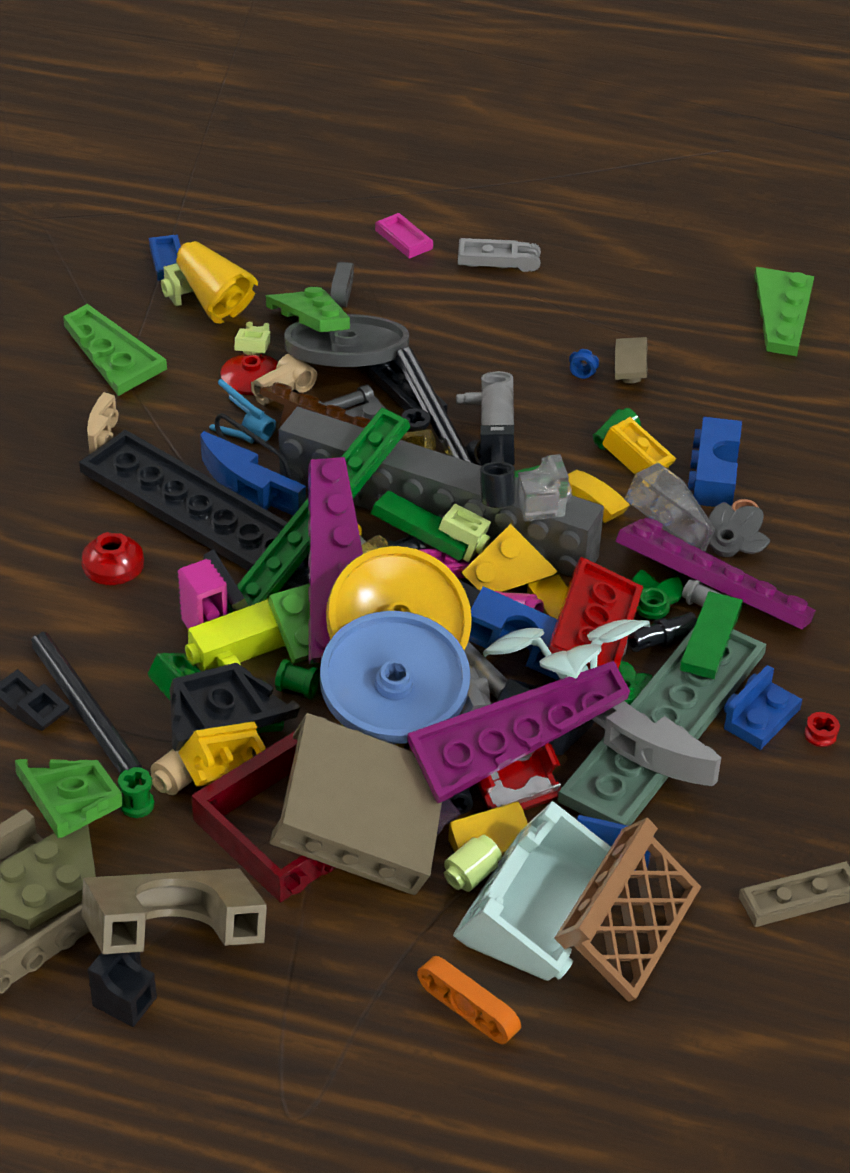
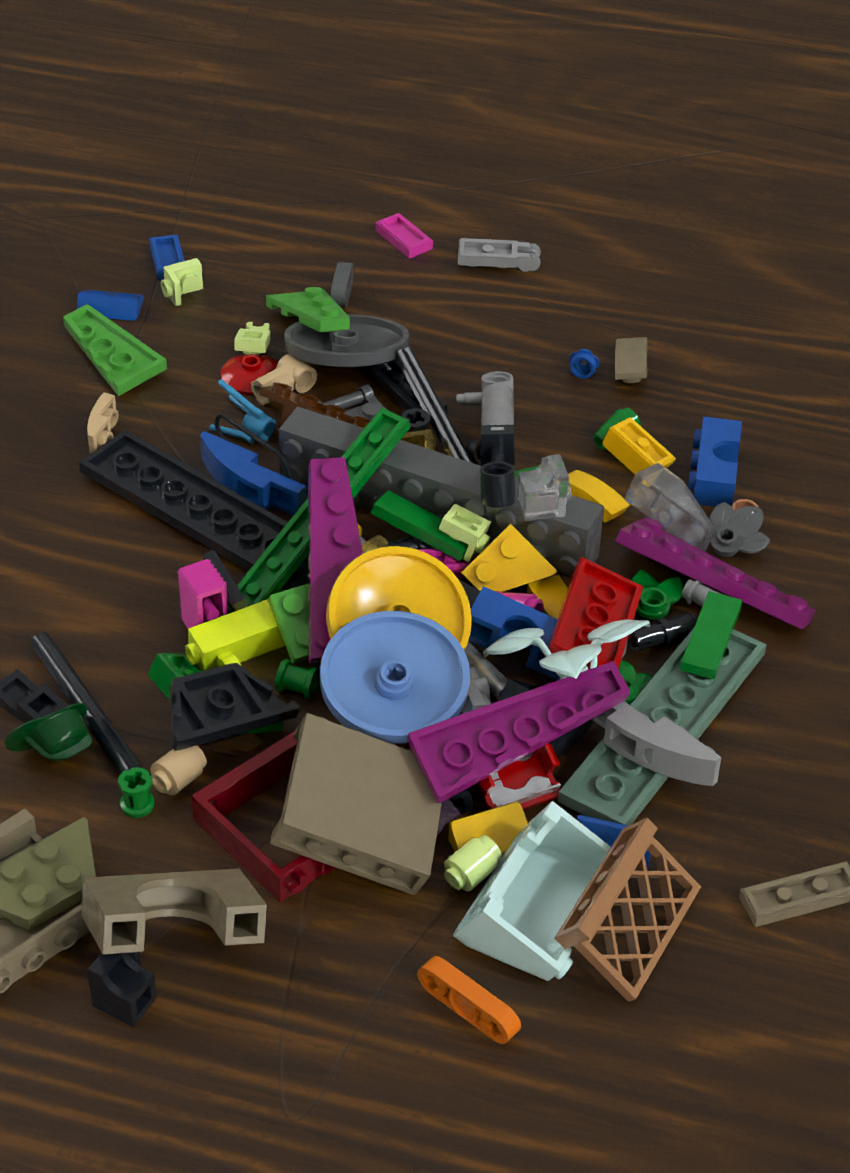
bright green wing [15,759,122,838] -> none
red piece [81,532,144,585] -> none
yellow cone [176,241,258,324] -> none
yellow hinge [178,721,266,787] -> none
blue bracket [724,665,802,750] -> none
bright green wing [754,267,814,356] -> none
red bush [804,712,840,747] -> none
none -> dark green piece [4,703,92,761]
none -> blue slope [77,290,144,321]

